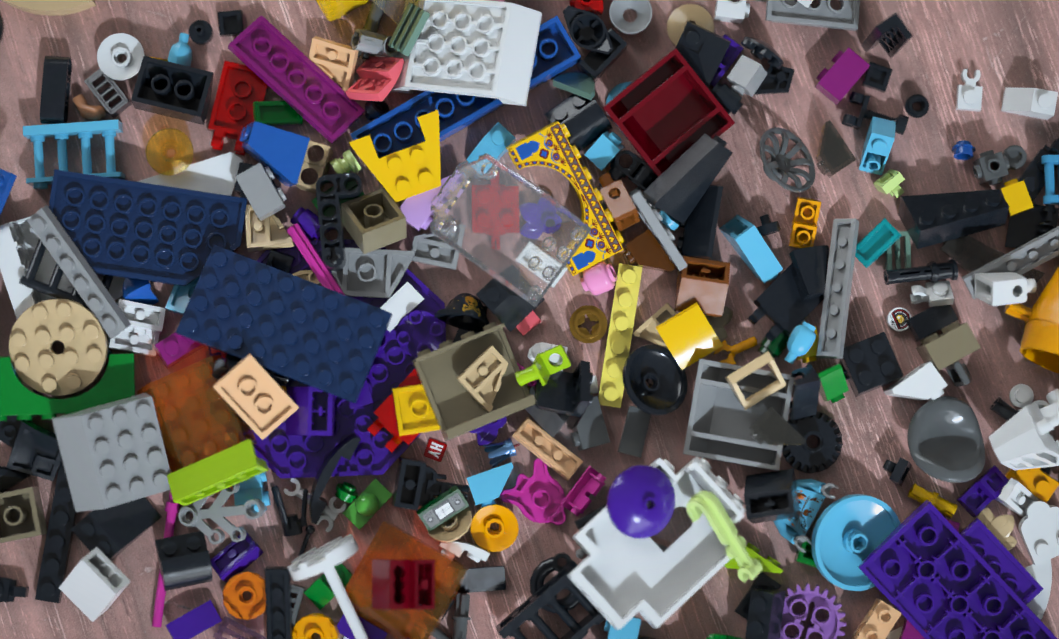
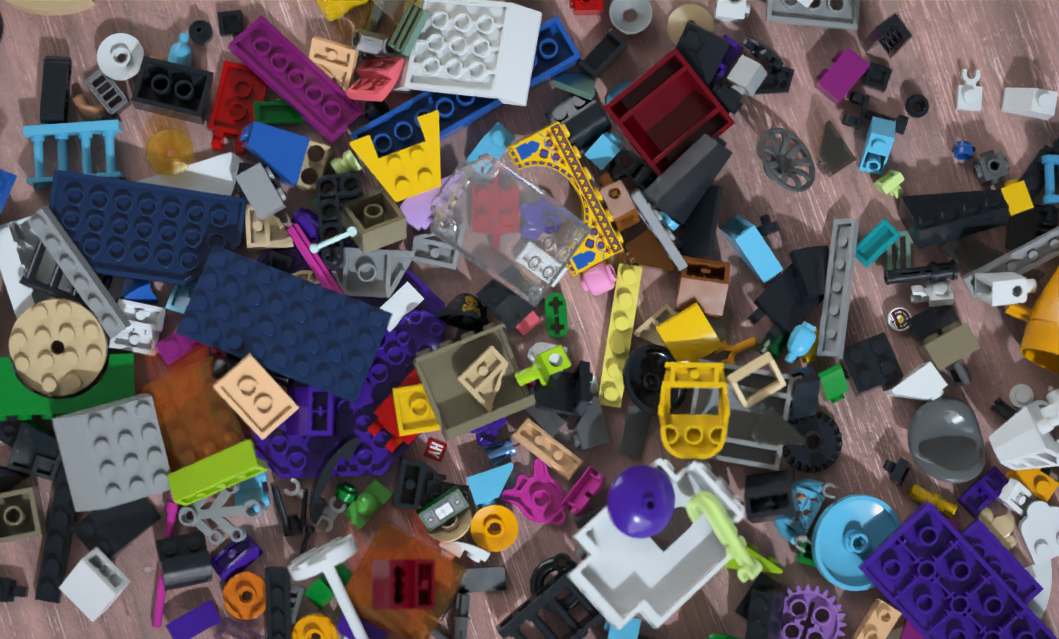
black hat [563,6,613,54] -> none
pearl gold gear [569,305,607,343] -> none
light orange slope [789,196,821,248] -> none
dark grey tile [1002,145,1027,170] -> none
none -> light aqua hinge [309,227,357,253]
none -> green beam [545,293,568,339]
none -> yellow slope [658,362,730,460]

